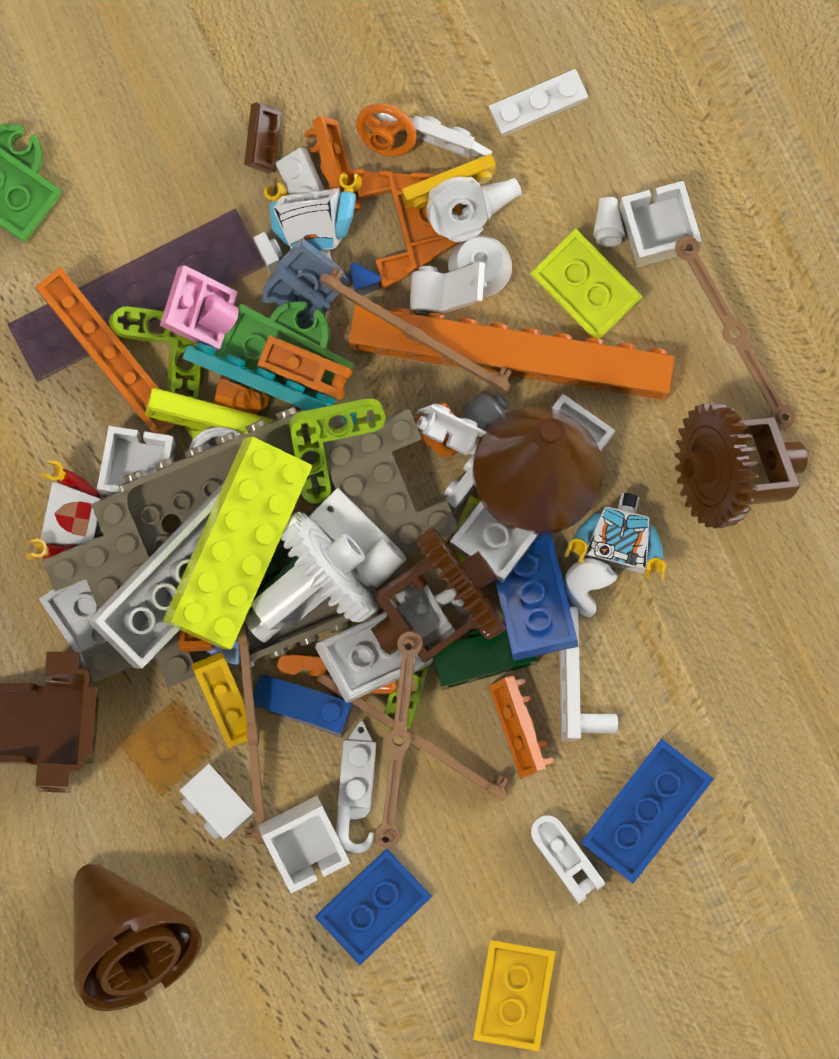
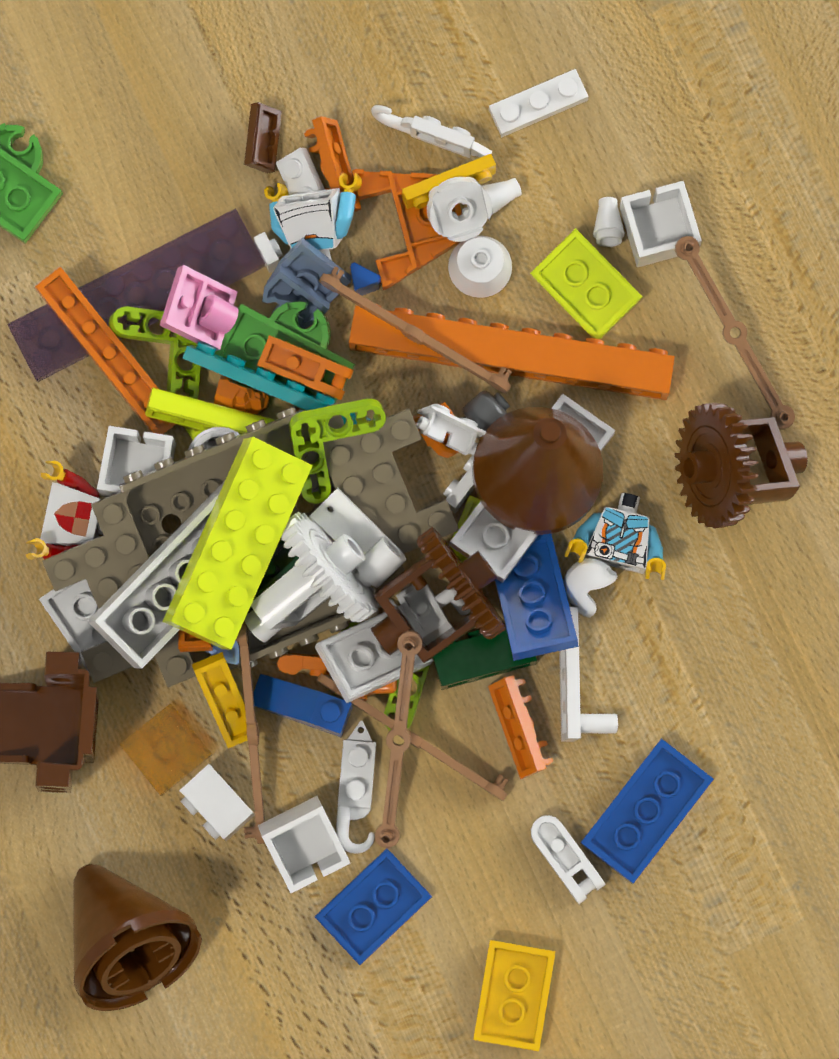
orange piece [356,103,417,157] -> none
white door [410,262,487,316] -> none

